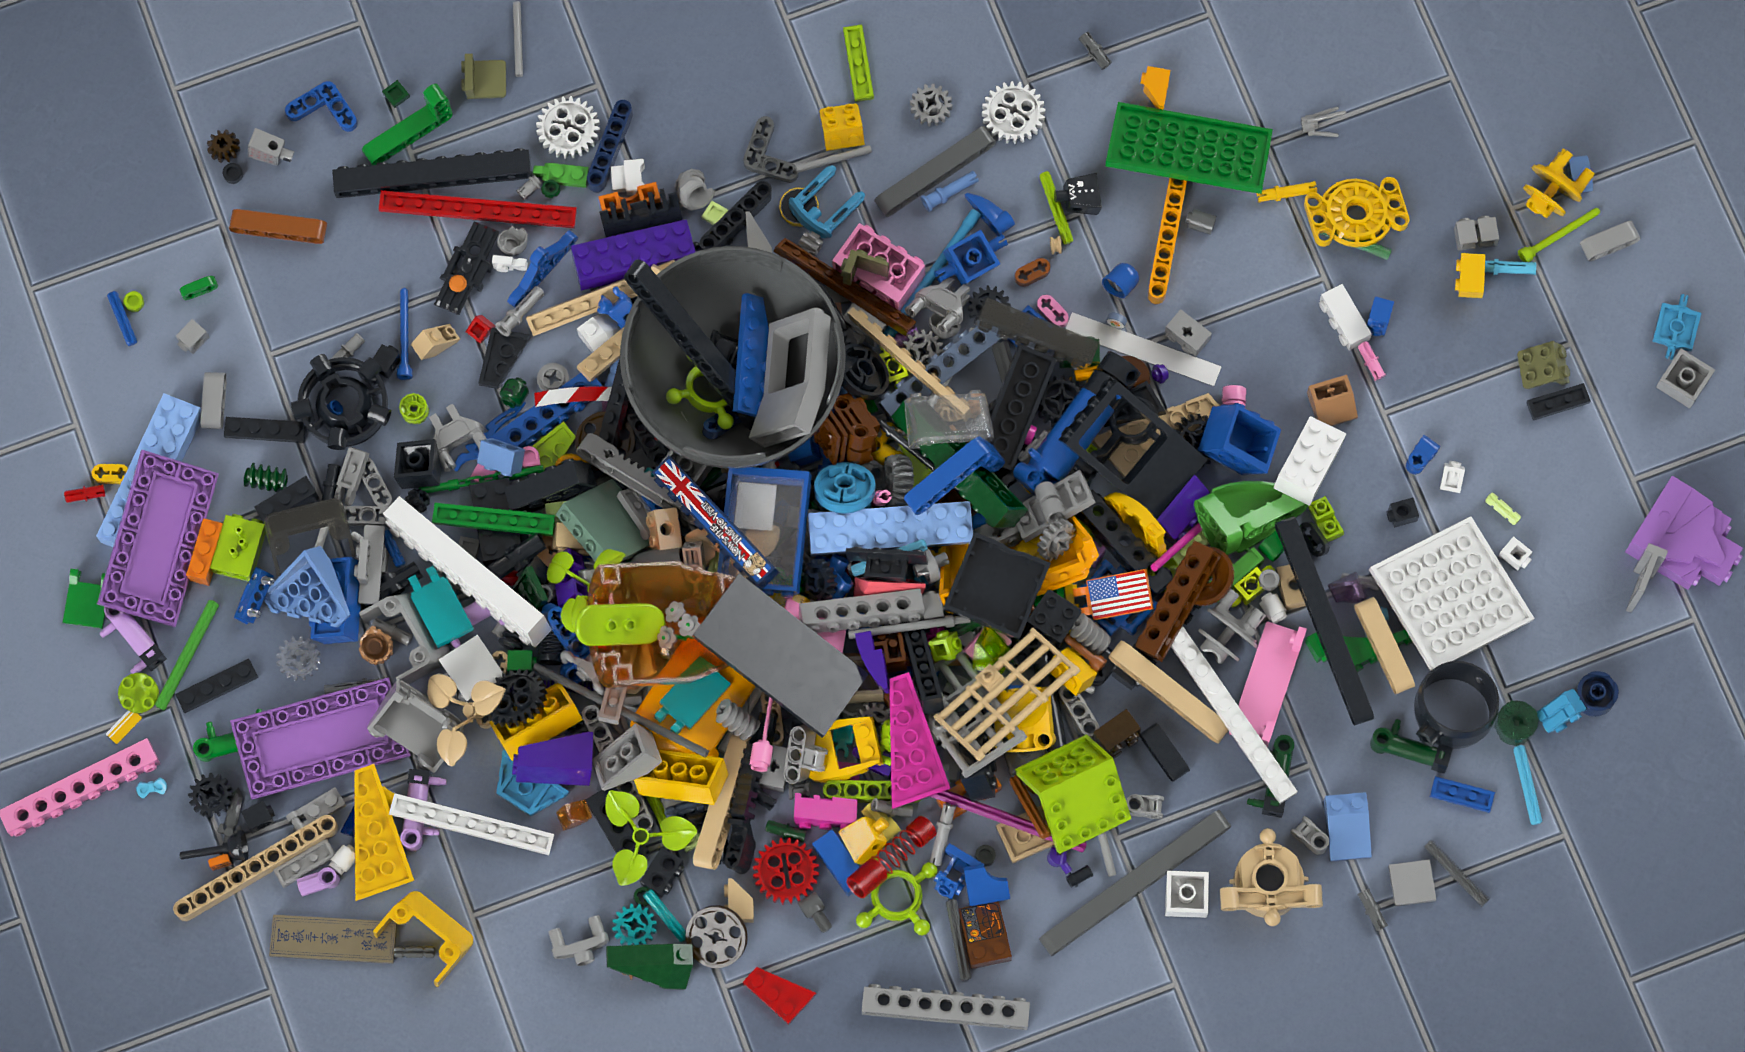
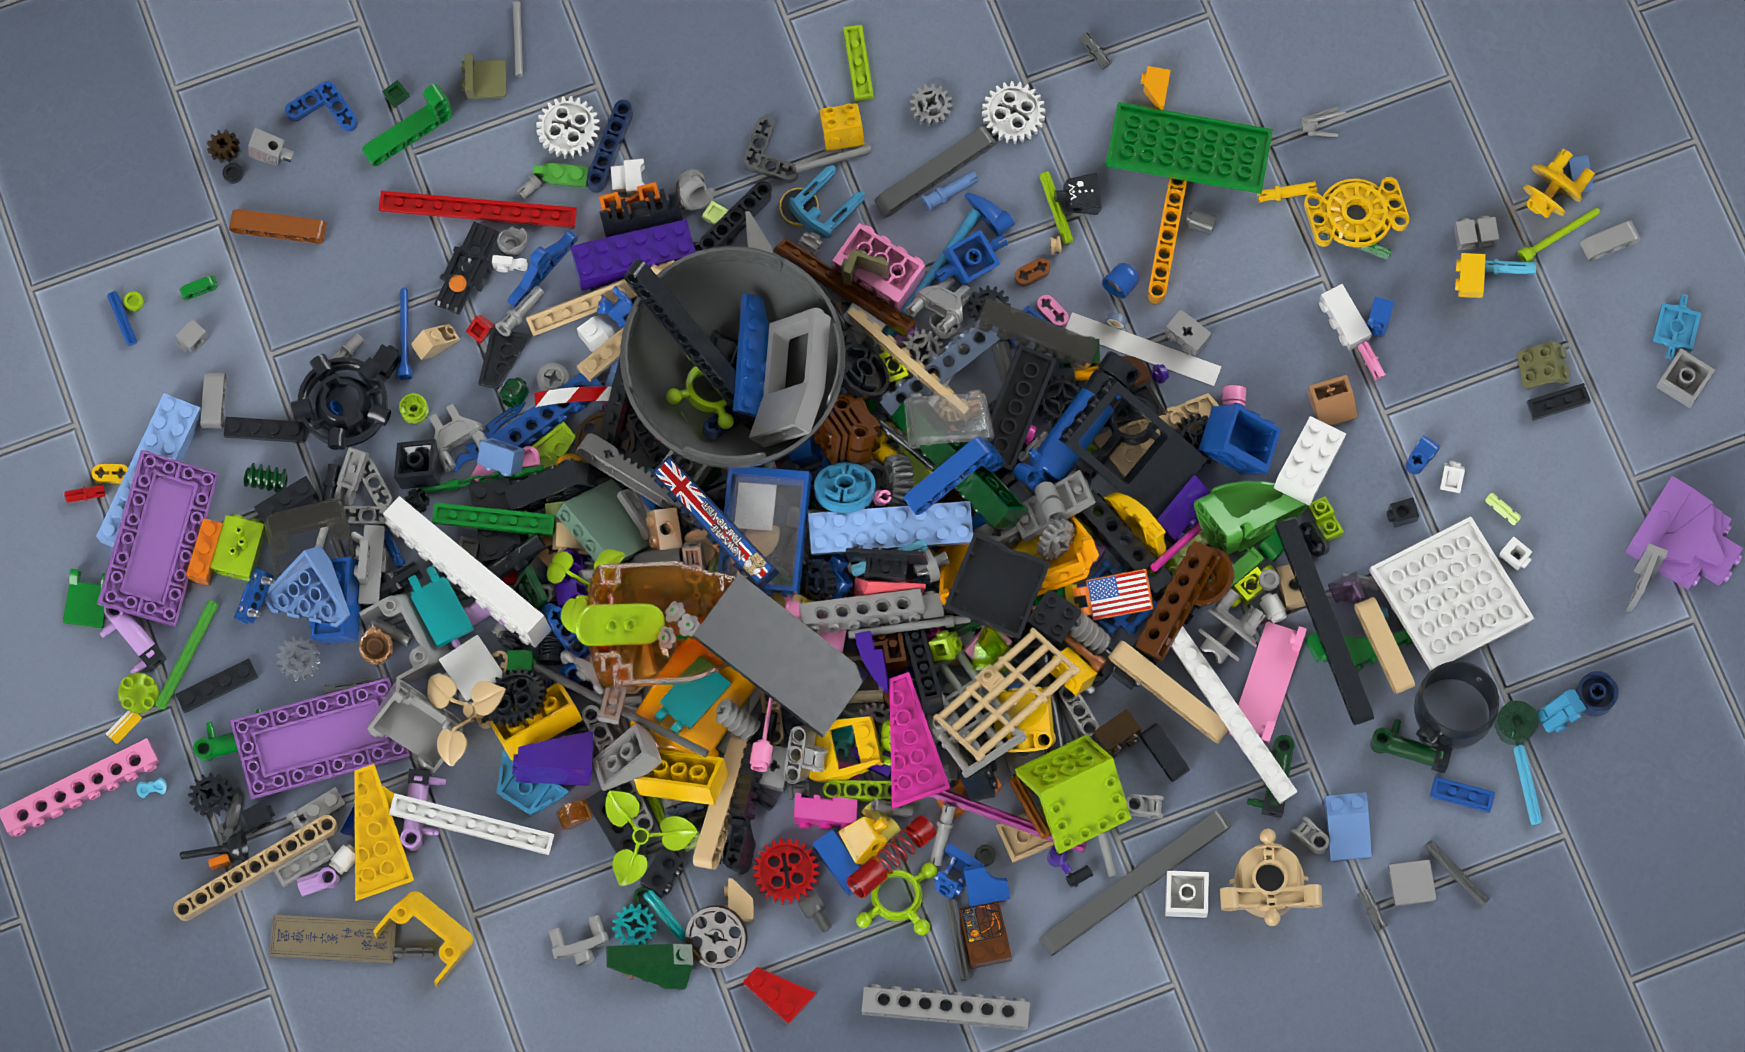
black brick [332,148,532,198] -> none
dark green plate [541,180,560,199] -> none
dark green axle [765,820,807,843] -> none

